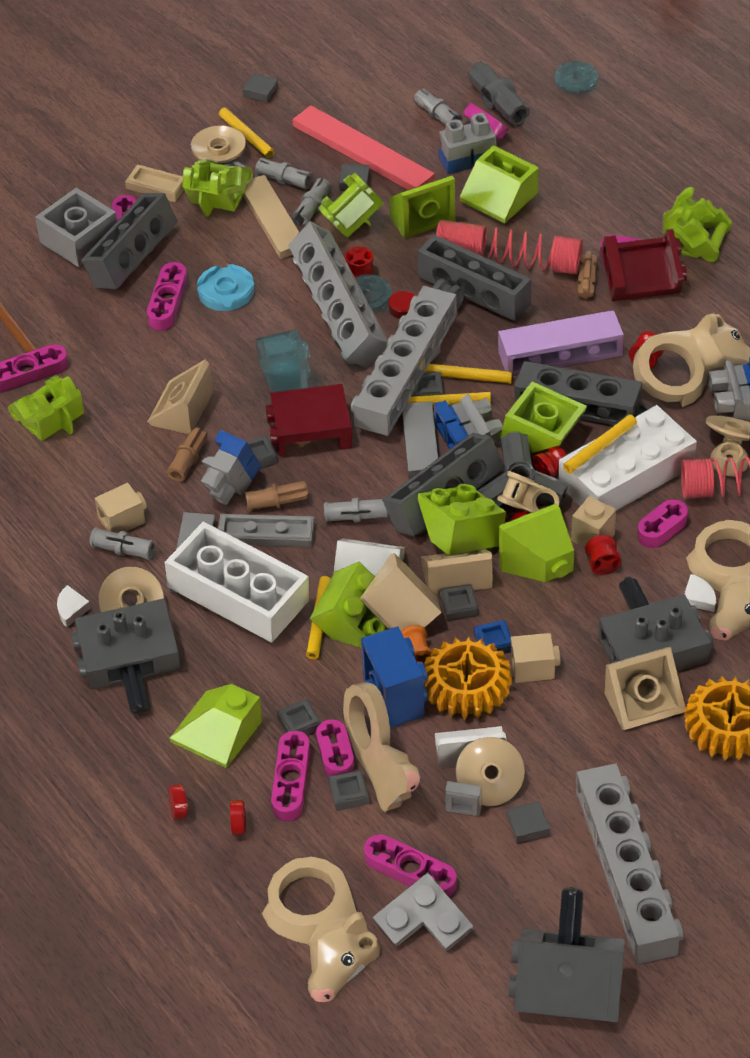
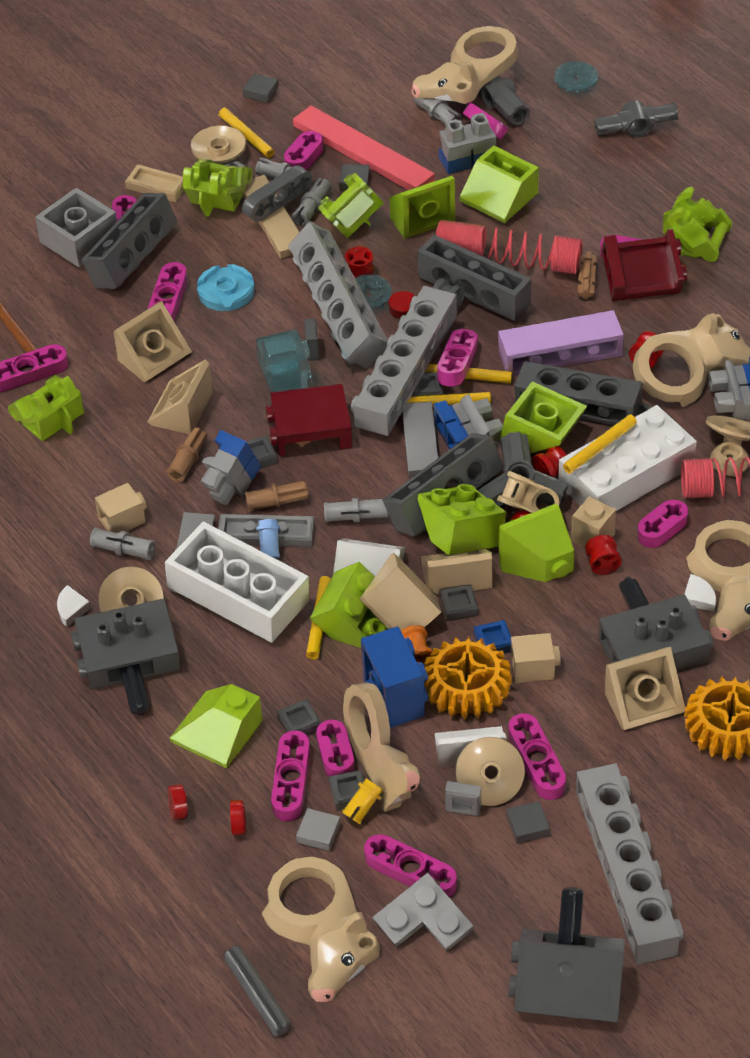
none -> tan slope [113,301,192,382]
none -> dark grey axle [224,945,291,1037]
none -> dark grey beam [242,165,312,222]
none -> light blue pin [256,519,281,559]
none -> dark pink beam [284,131,323,170]
none -> light grey tile [296,808,341,851]
none -> dark grey tile [304,318,319,361]
none -> yellow pin [342,778,383,824]
none -> tan animal [411,26,519,104]
none -> dark pink beam [437,329,478,386]
none -> dark pink beam [508,713,566,800]
none -> dark grey pin [594,101,678,137]

